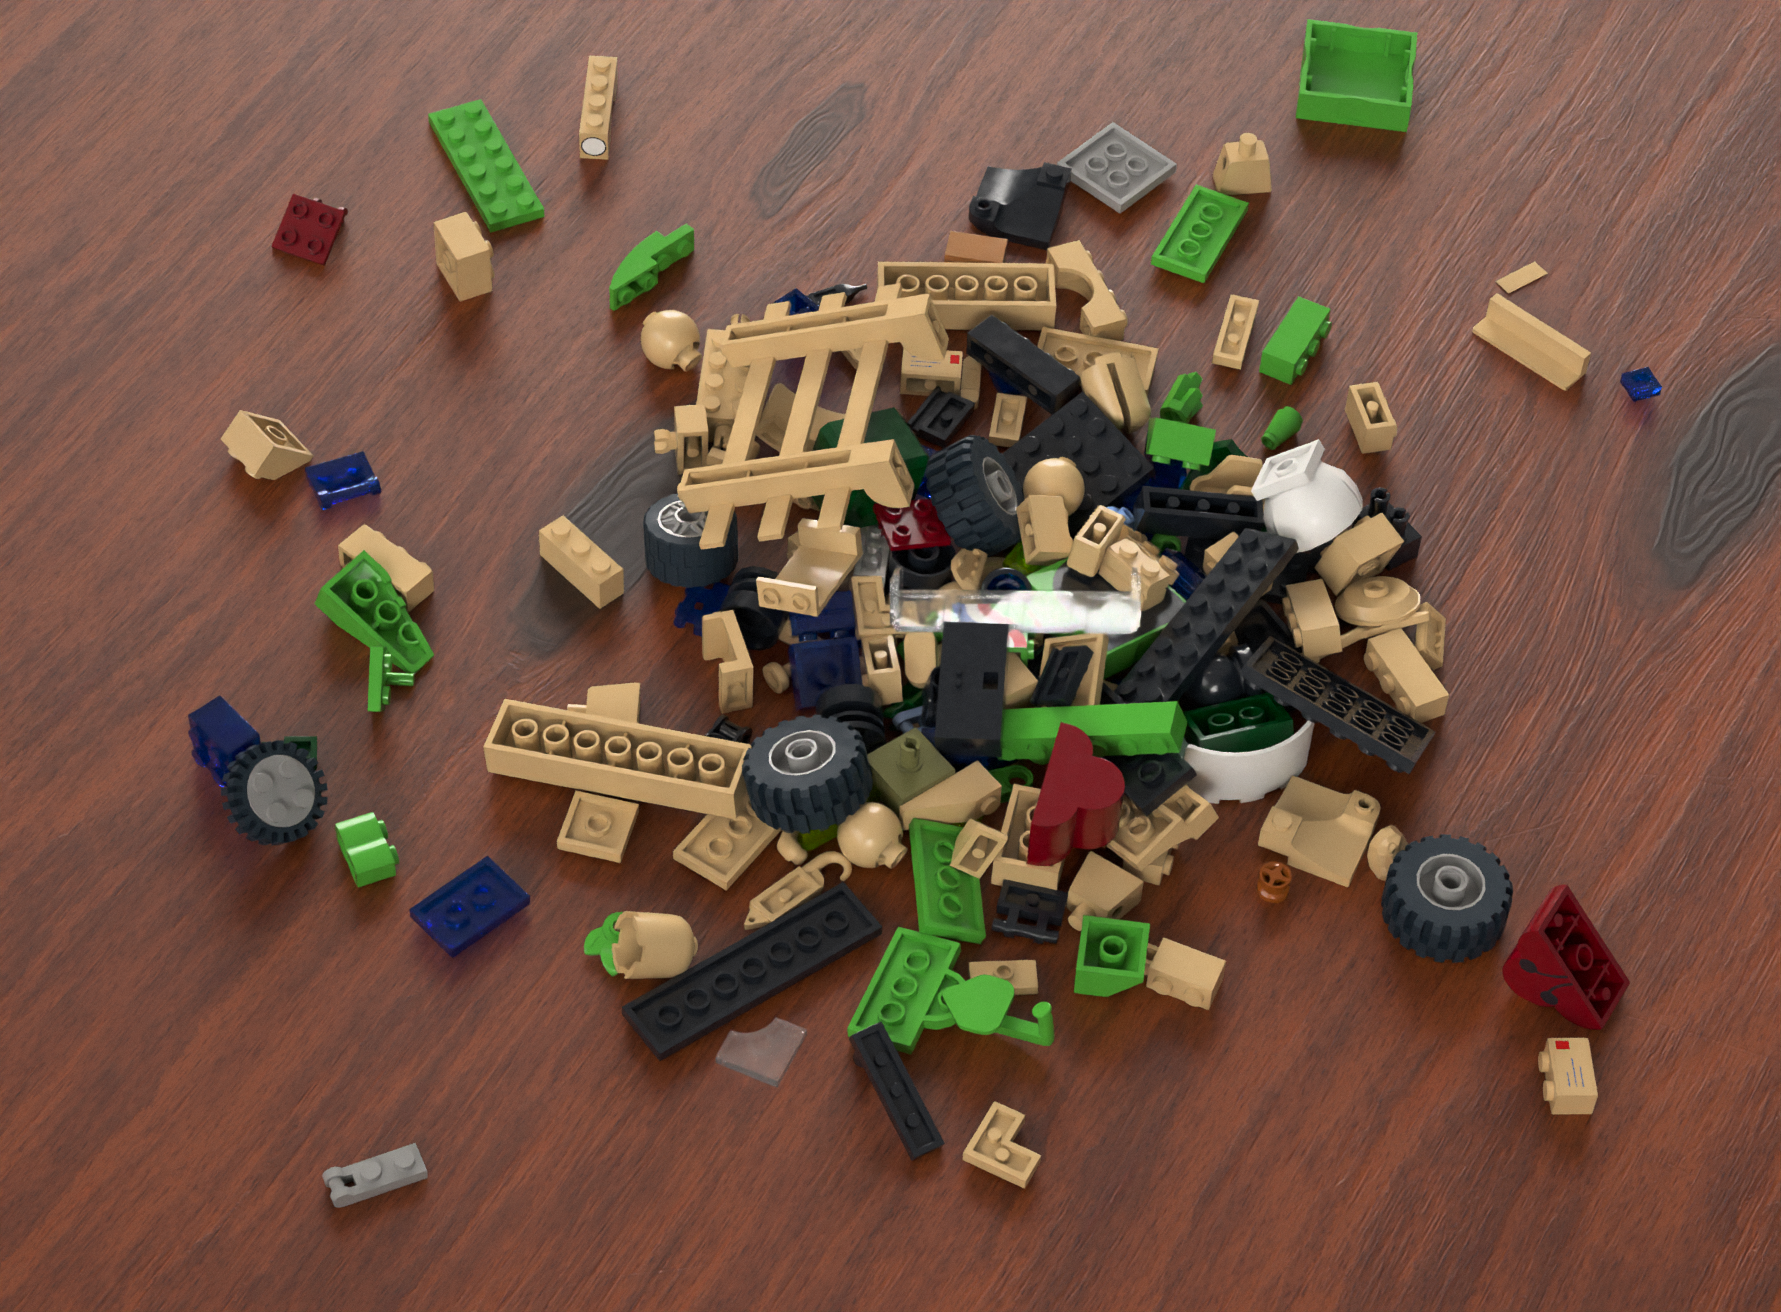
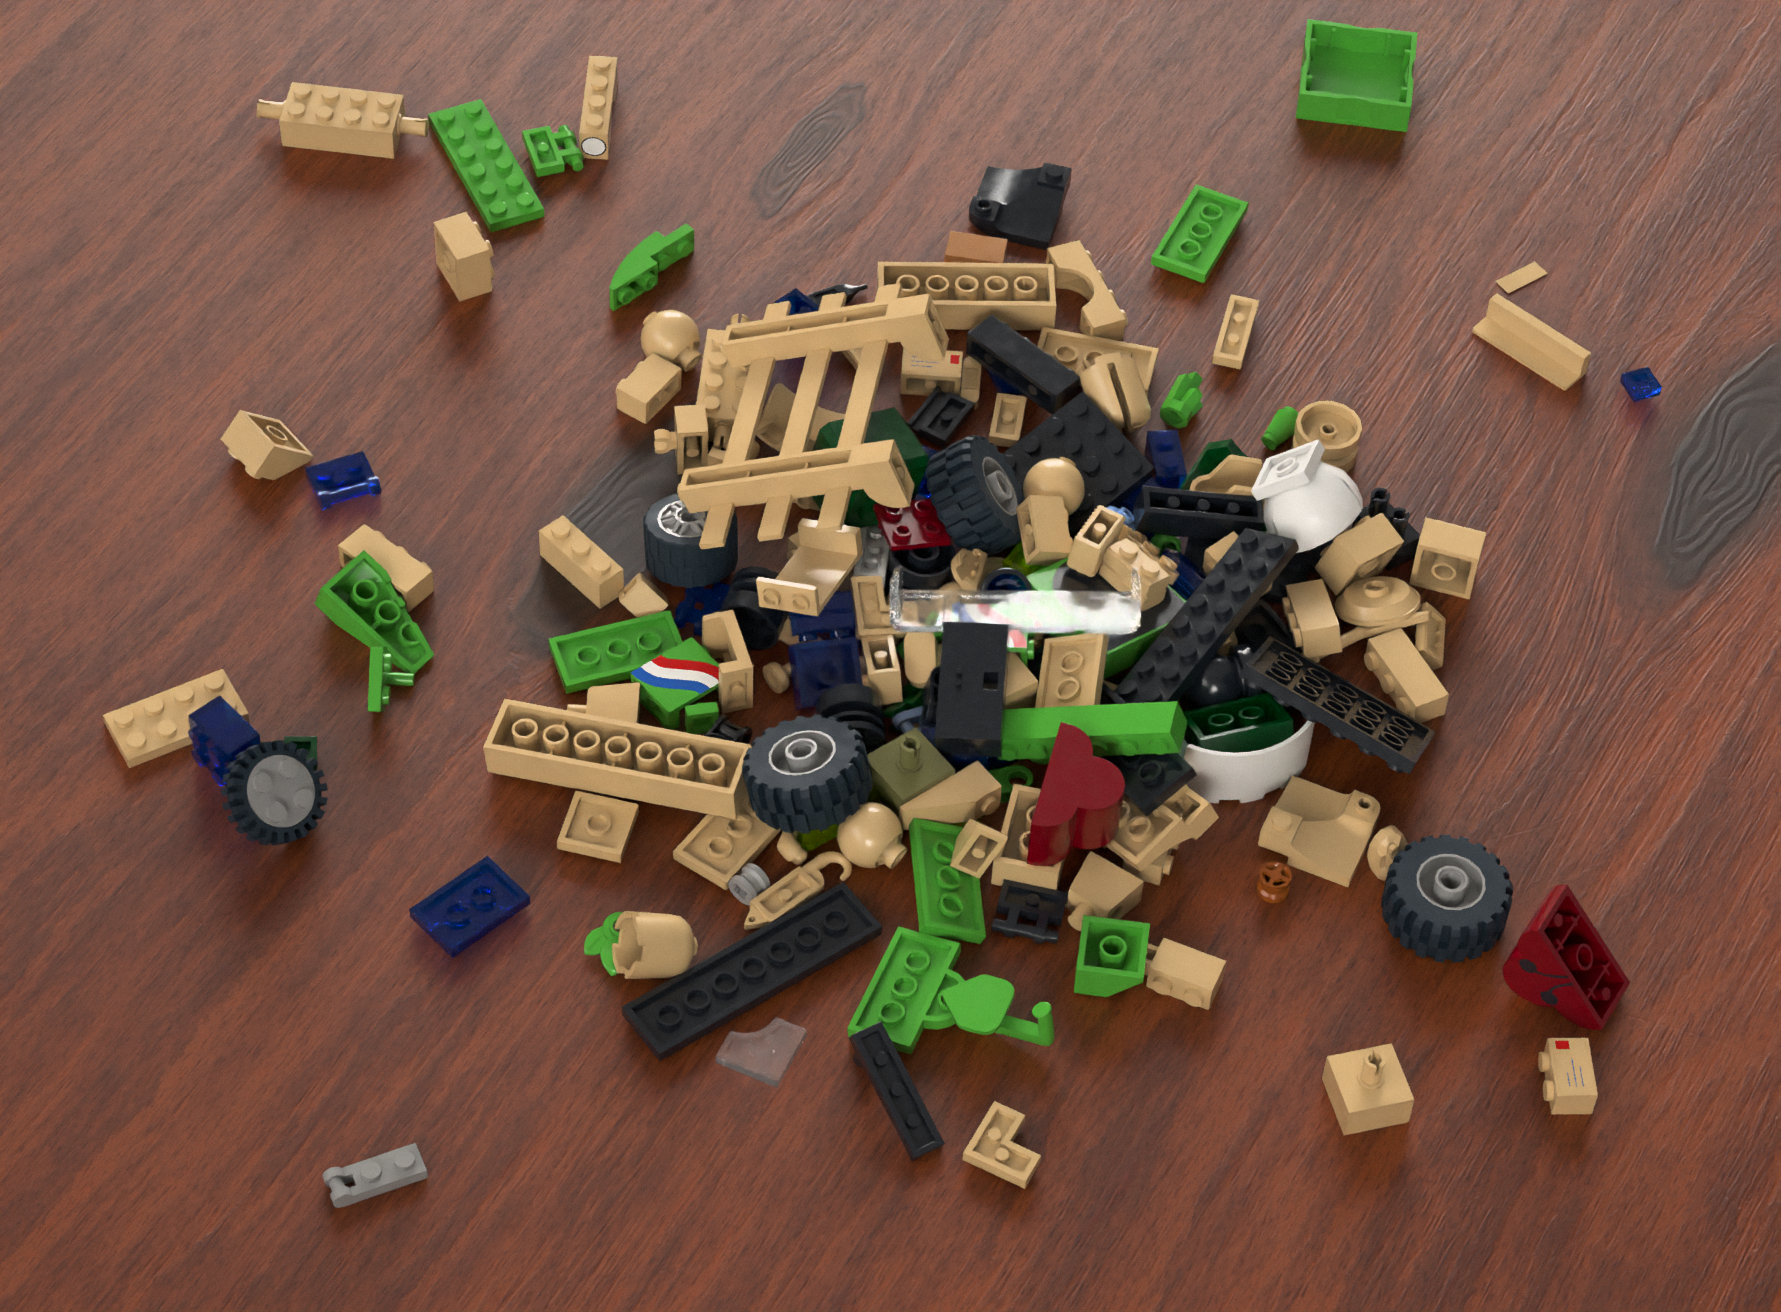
dark red plate [271,194,348,266] -> none
bright green brick [335,812,399,888] -> none
tan plate [968,960,1038,995] -> none
black plate [1030,645,1094,708] -> none
light grey plate [1057,122,1177,213] -> none
bright green slope [1146,418,1216,471] -> none
tan torso [1213,133,1271,196] -> none
bright green brick [1259,296,1332,385] -> none
tan brick [1345,382,1397,454] -> none
none -> tan plate [103,669,250,768]
none -> tan brick [257,82,429,159]
none -> bright green plate [522,125,584,177]
none -> bright green plate [548,610,683,694]
none -> tan brick [615,353,682,424]
none -> tan panel [618,572,669,618]
none -> panel [630,637,719,730]
none -> bright green plate [685,701,719,734]
none -> light grey wheel [728,863,770,905]
none -> tan wheel [1291,401,1362,473]
none -> tan brick [1322,1043,1414,1135]
none -> tan brick [1409,518,1486,599]

